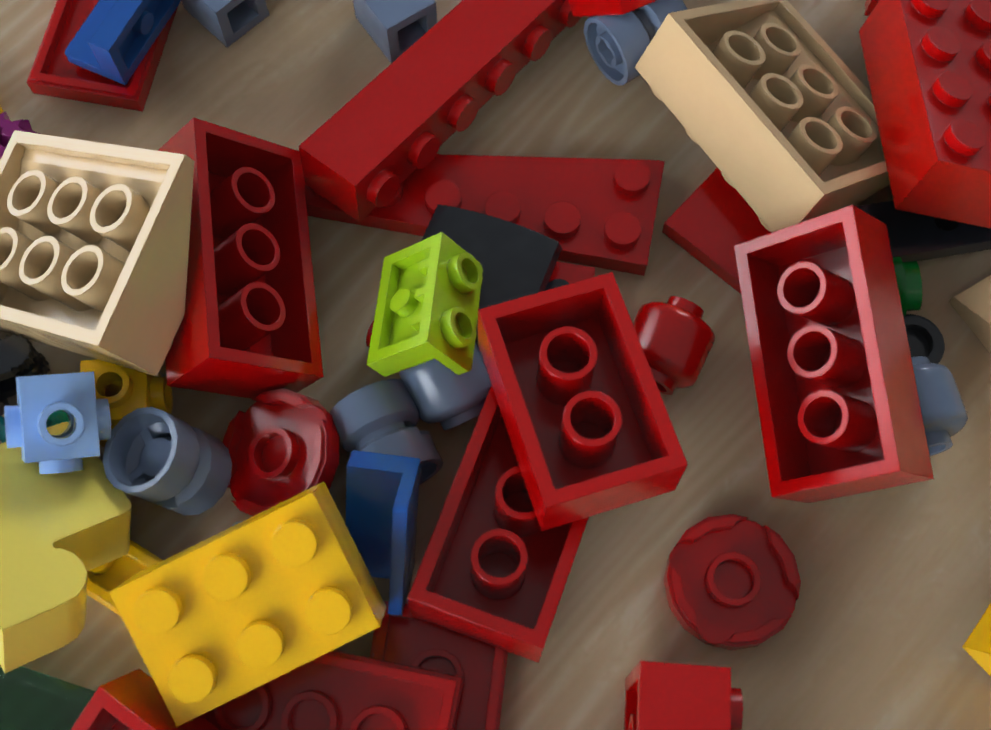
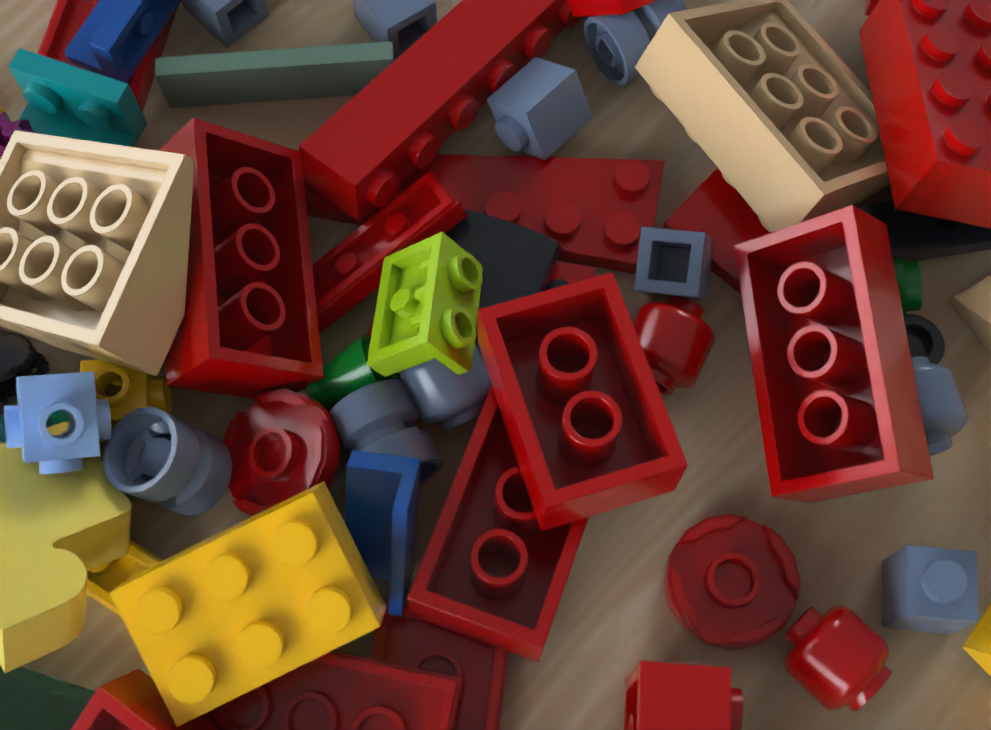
none -> teal bracket [8,48,147,147]
none -> sand green tile [155,41,395,108]
none -> green cone [306,334,400,410]
none -> red tile [312,170,468,333]
none -> sand blue brick [487,57,592,161]
none -> sand blue brick [634,227,715,301]
none -> red head [783,605,892,712]
none -> sand blue brick [882,545,979,634]

